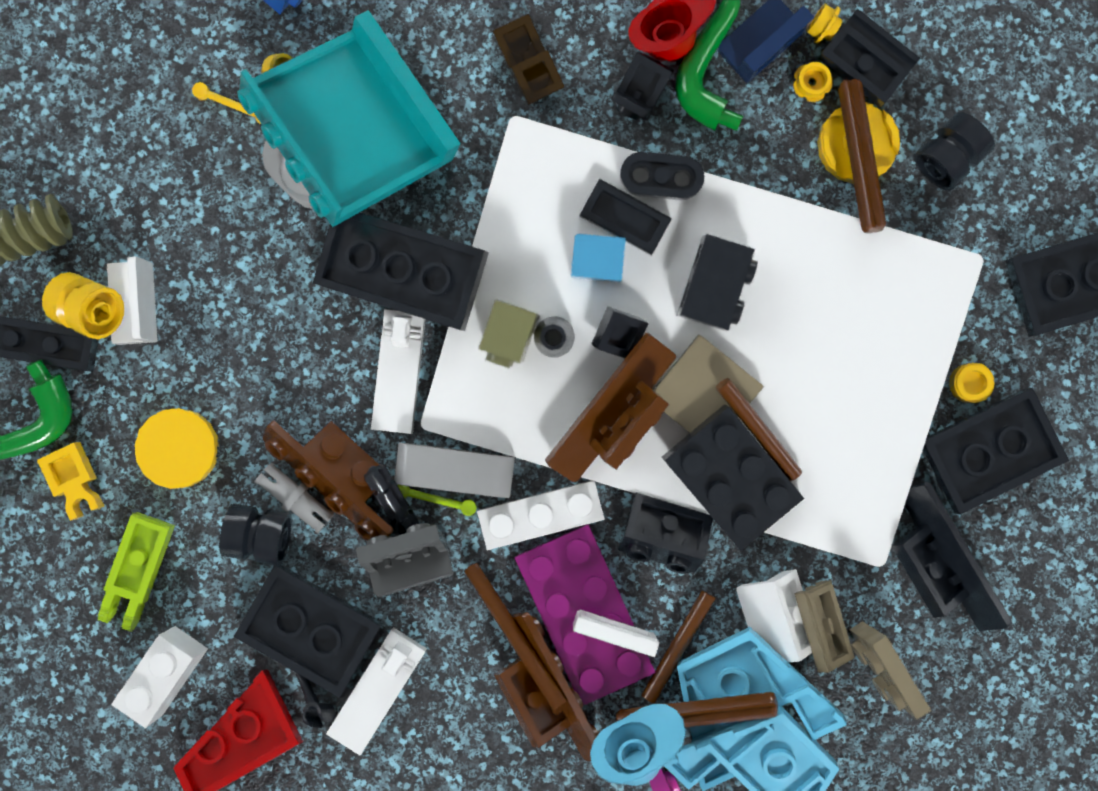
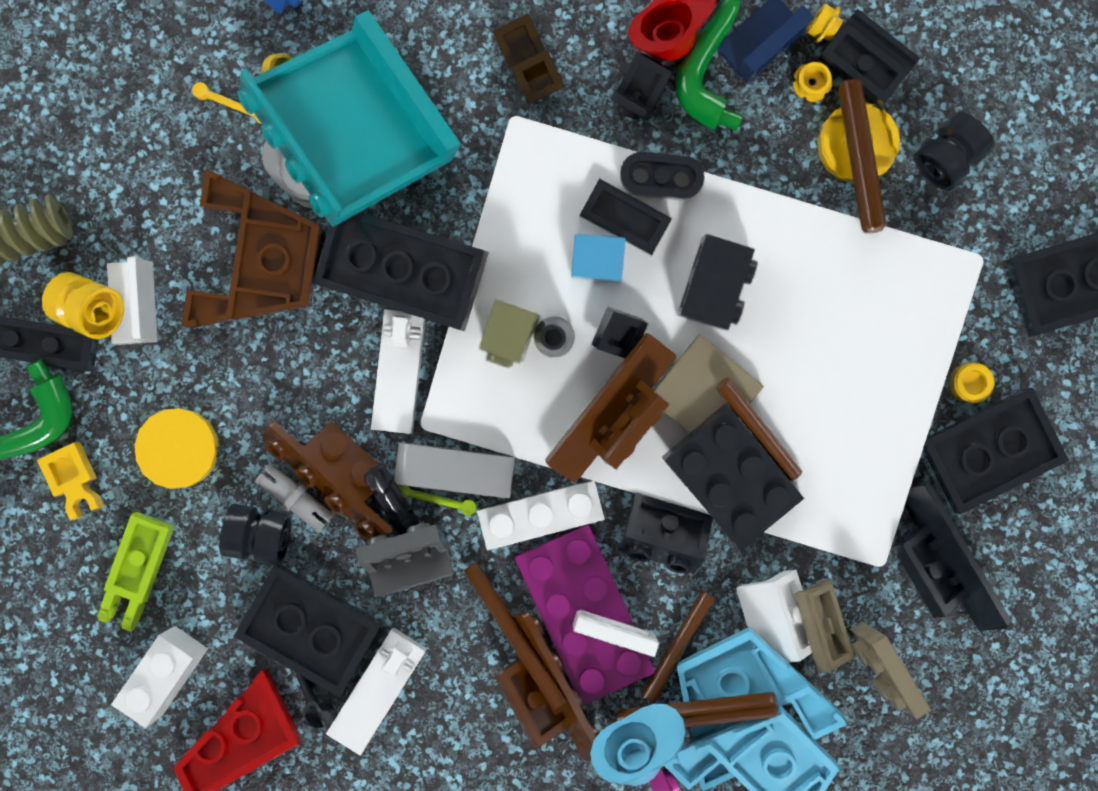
none -> reddish brown wing [181,170,323,328]

